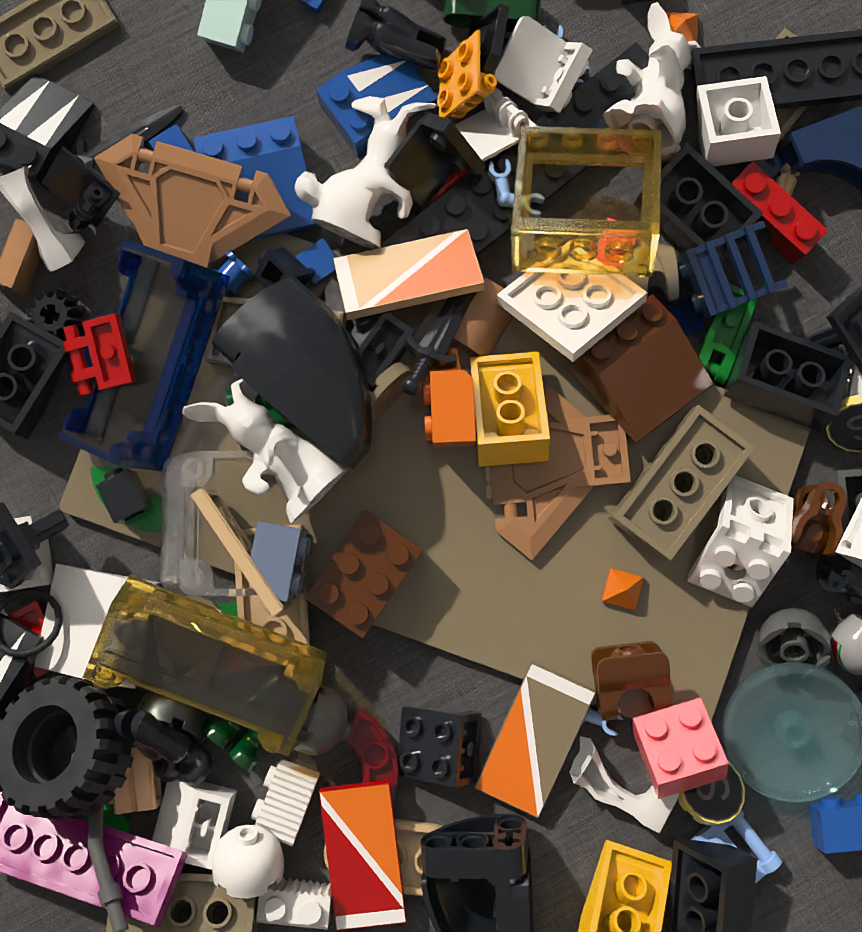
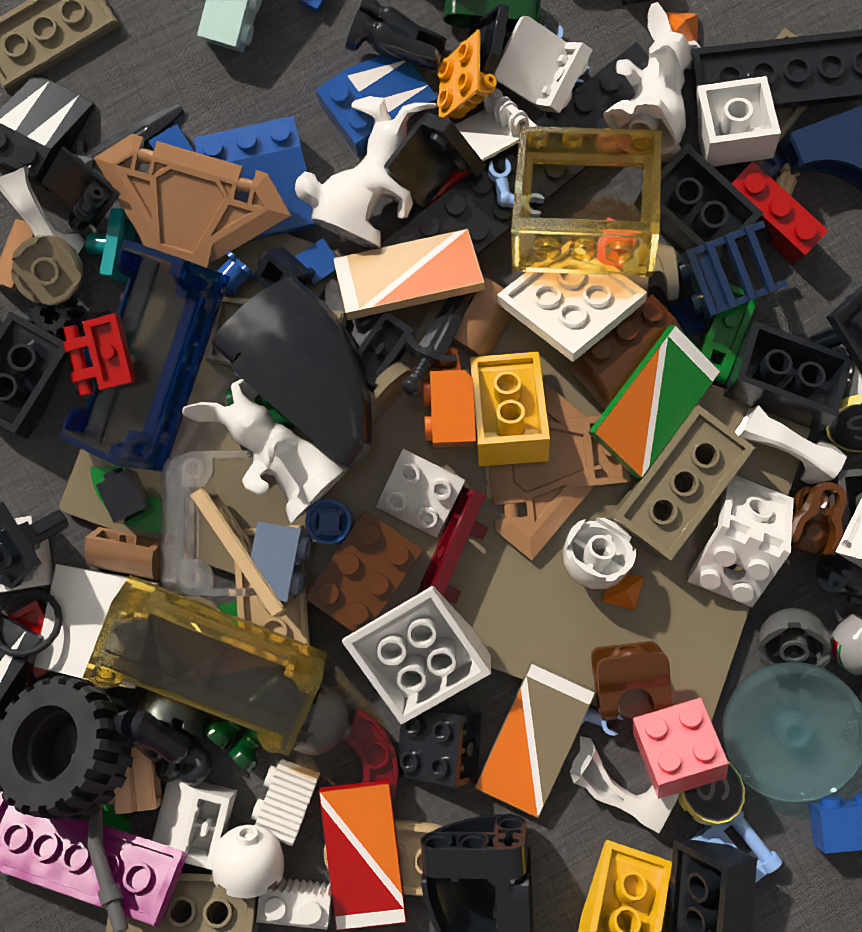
none -> dark tan tile [11,235,83,305]
none -> medium nougat brick [84,527,165,580]
none -> teal tile [85,208,137,284]
none -> blue wheel [305,499,355,545]
none -> white slope [342,586,491,724]
none -> white hinge [376,449,465,538]
none -> dark red hinge [416,487,488,604]
none -> white cylinder [563,518,636,589]
none -> tile [588,325,721,478]
none -> white animal [735,405,847,484]

